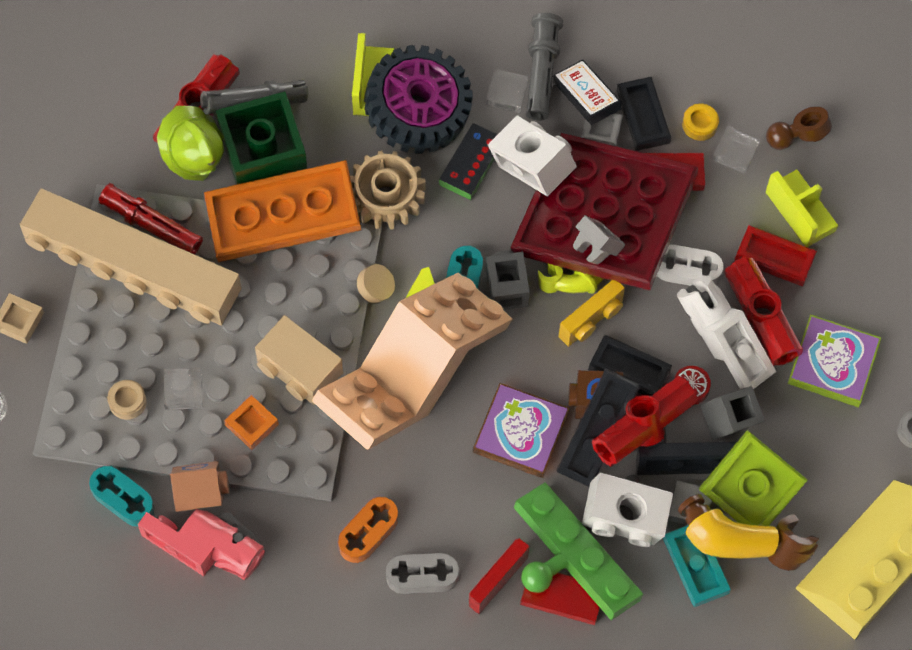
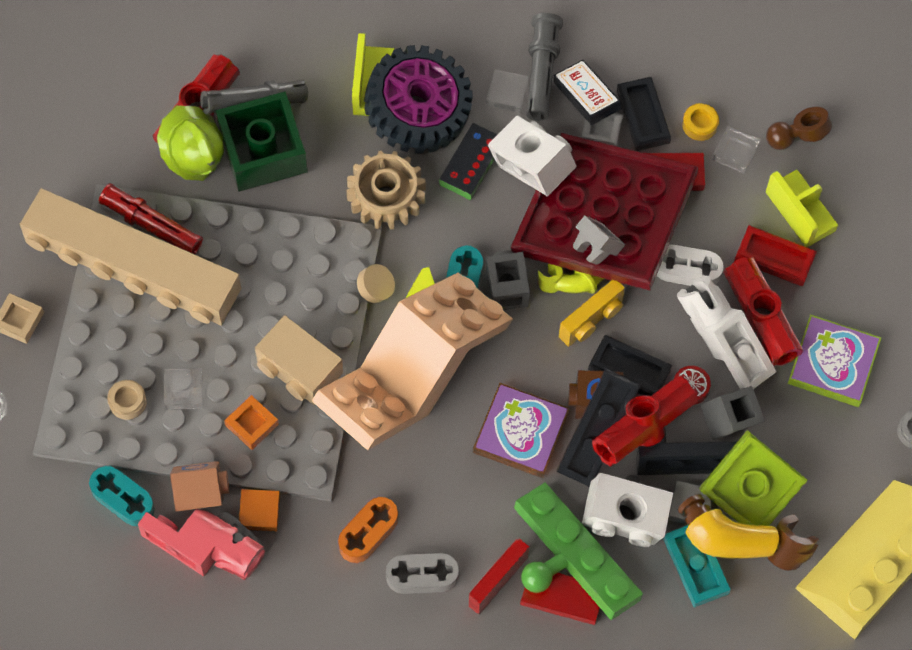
orange tile [204,160,362,262] -> none
none -> orange tile [239,489,280,531]

